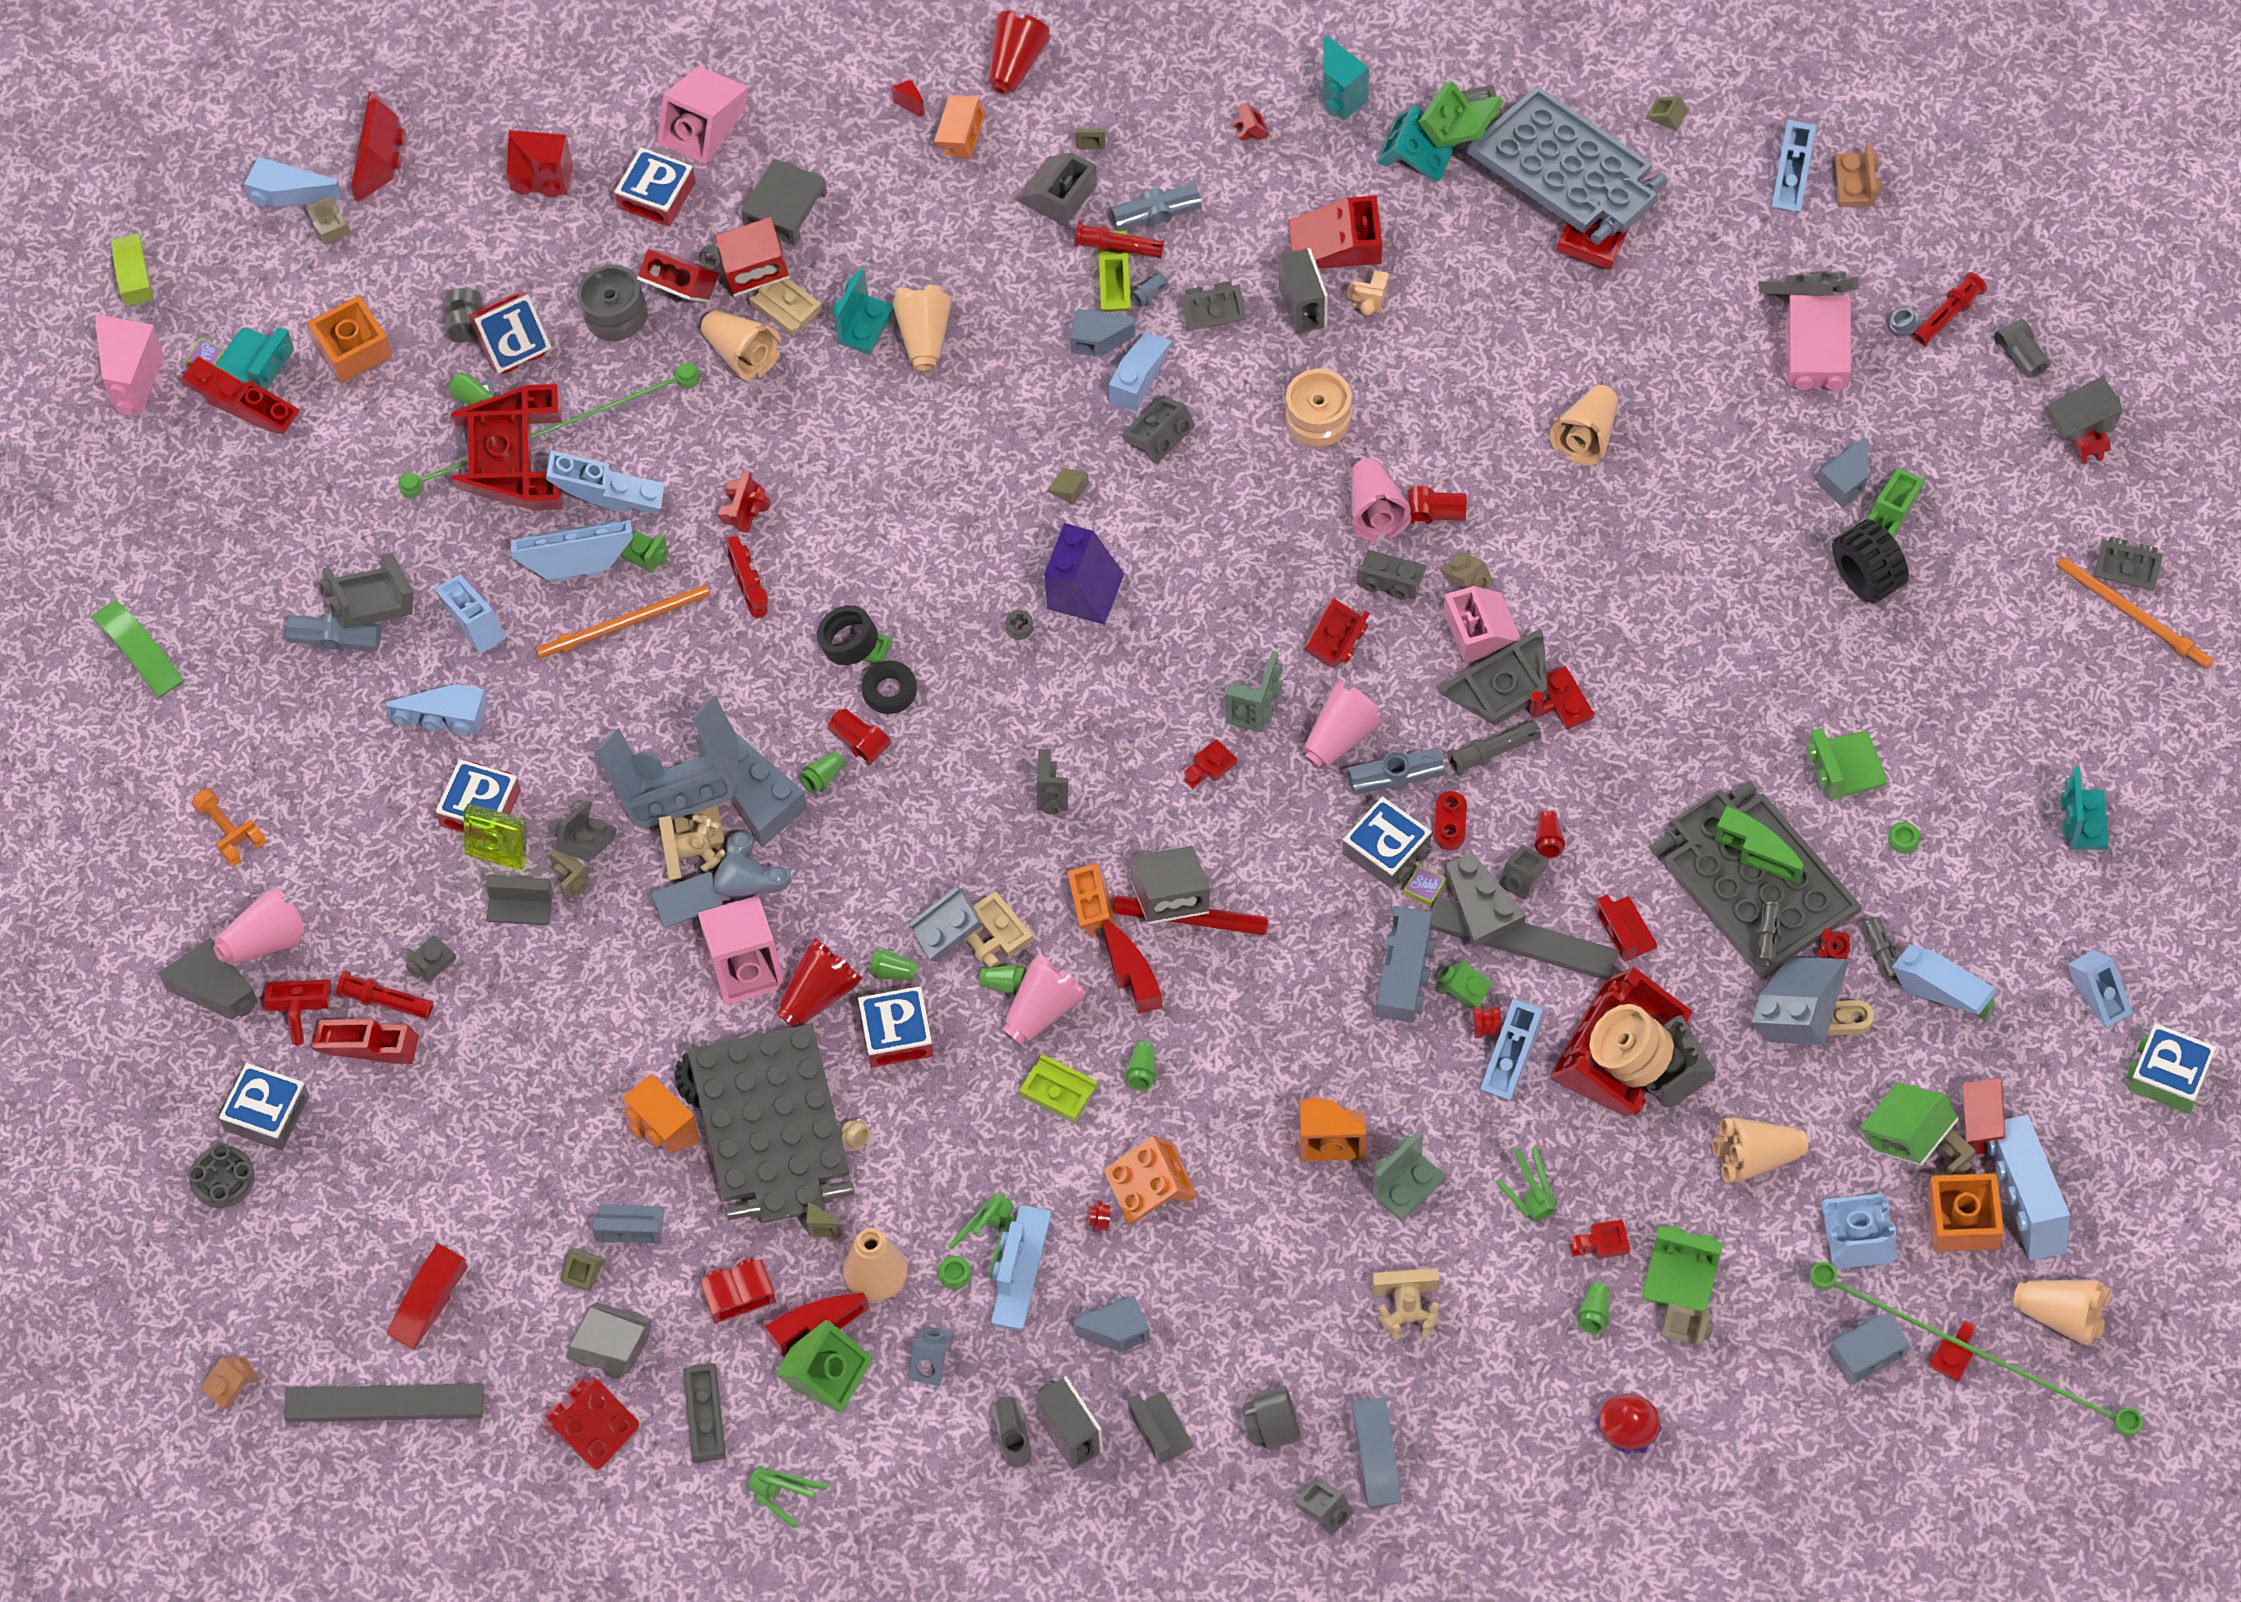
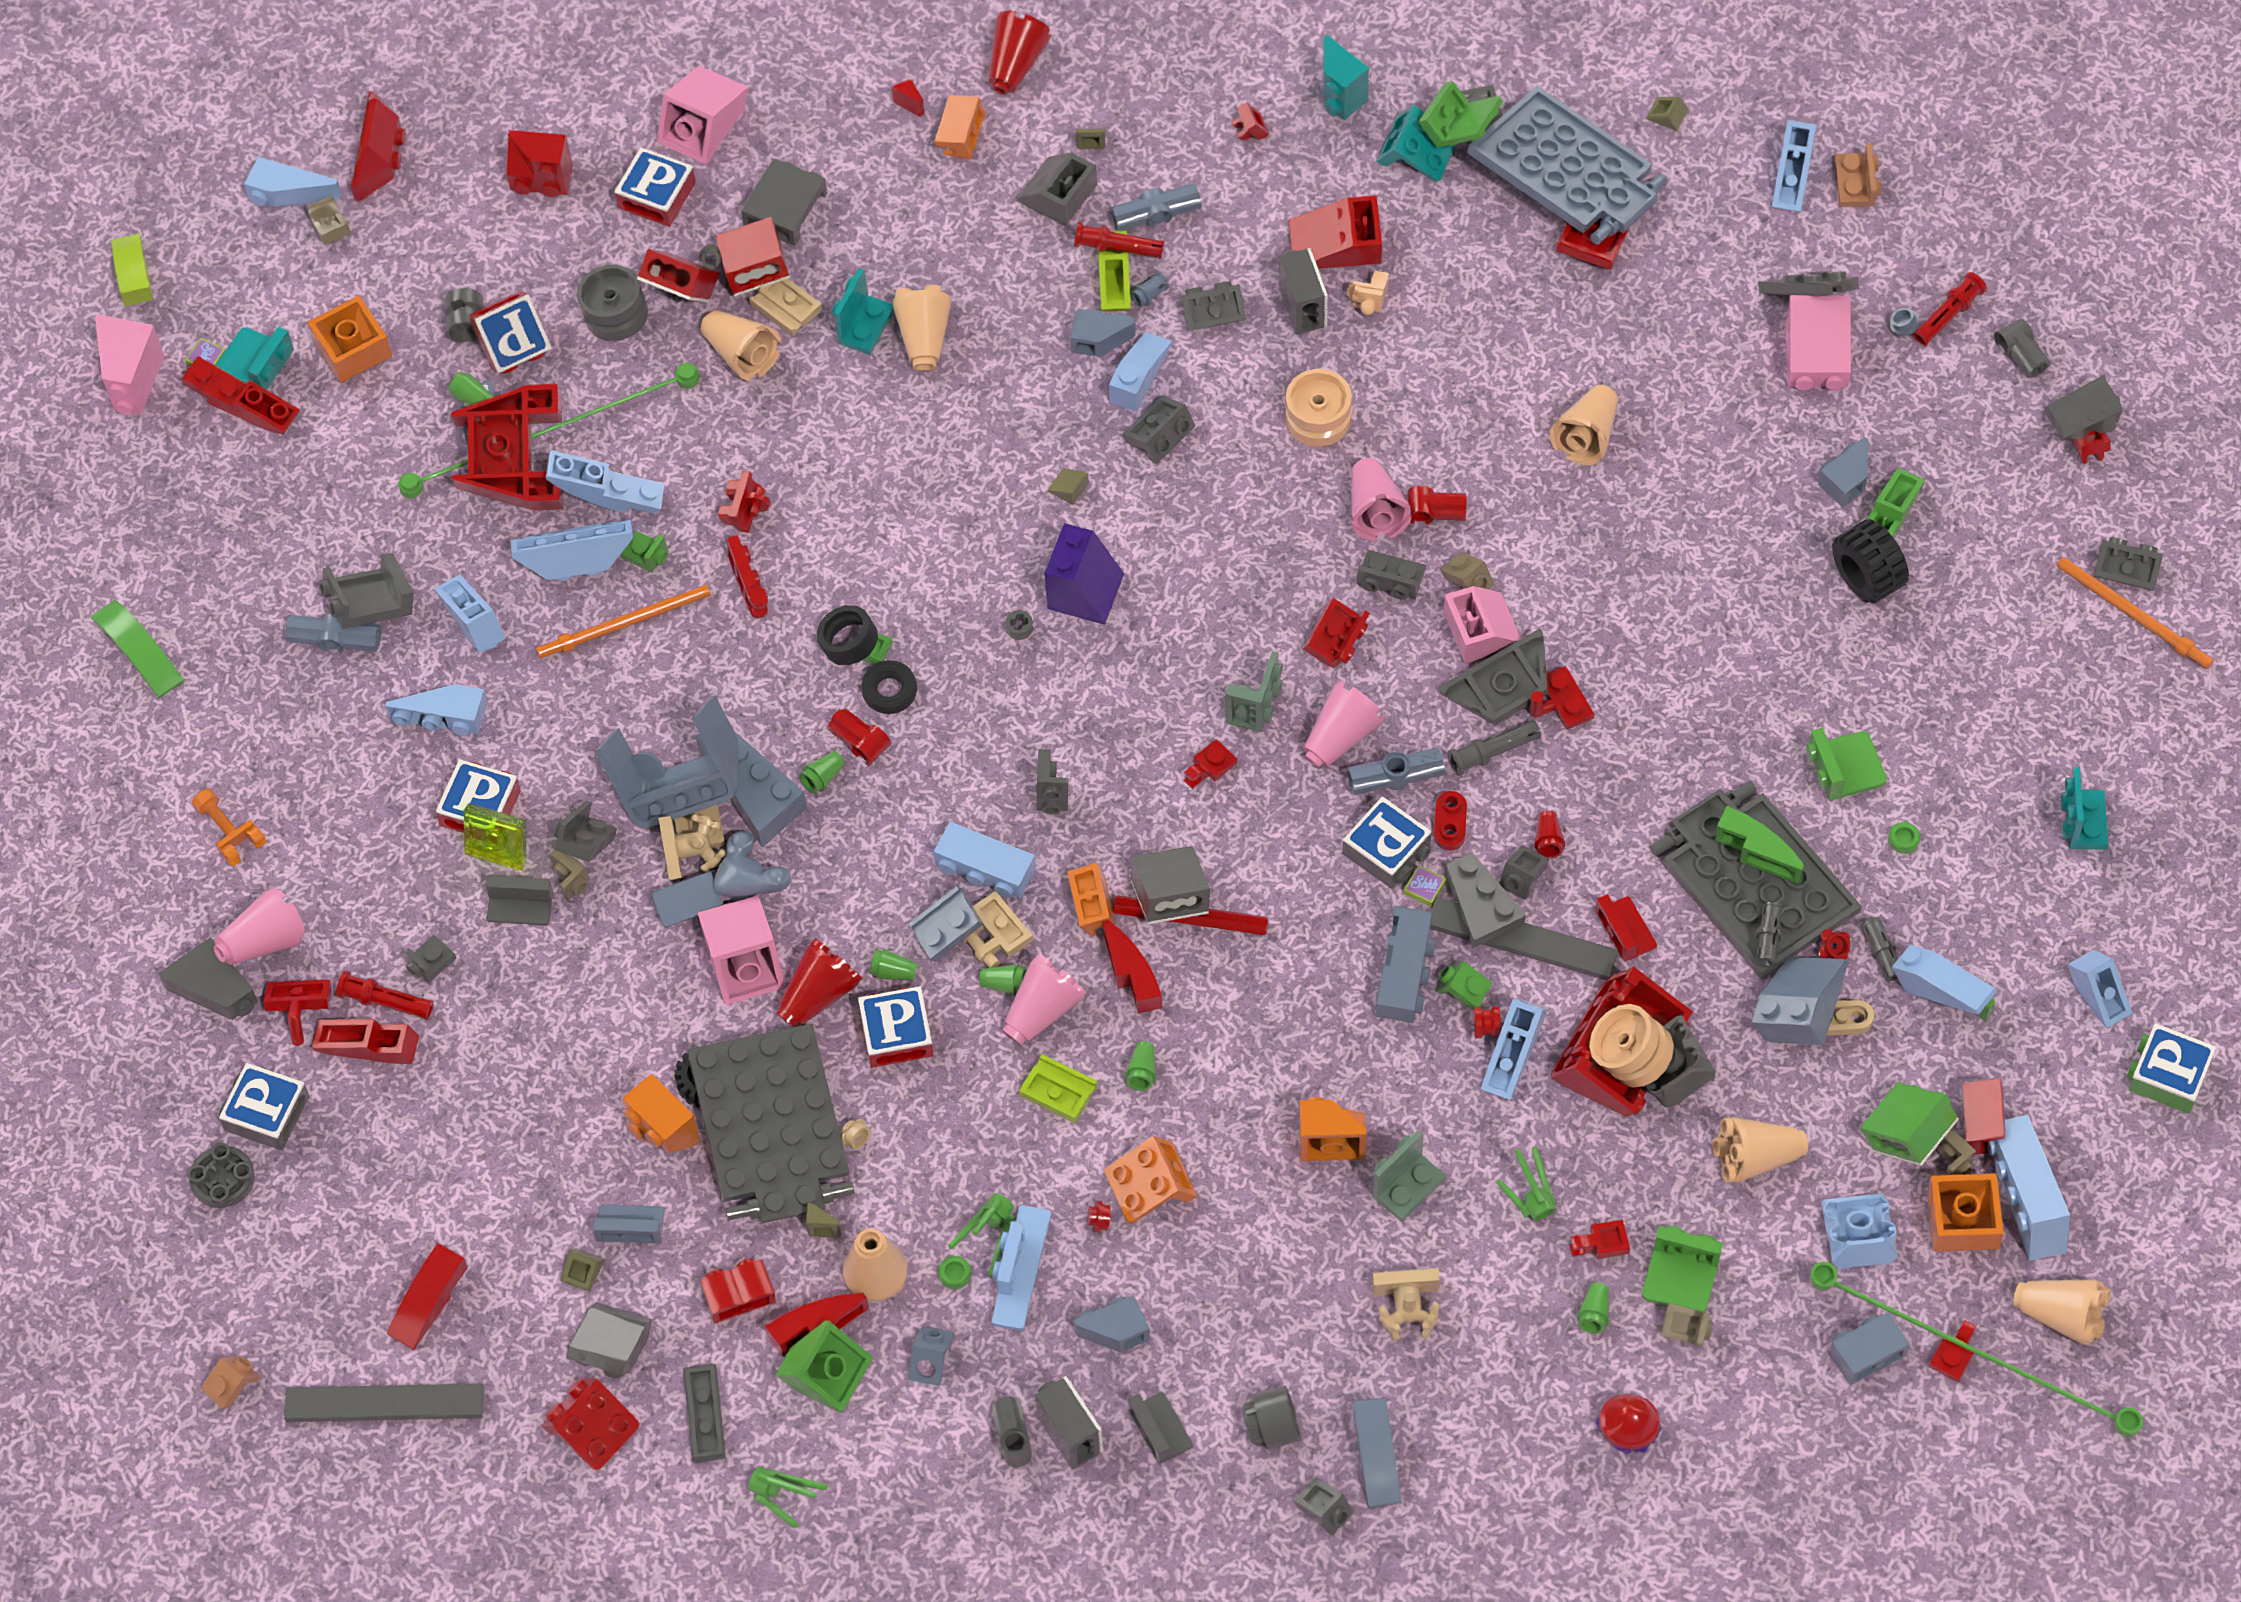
none -> light blue brick [934,822,1036,898]

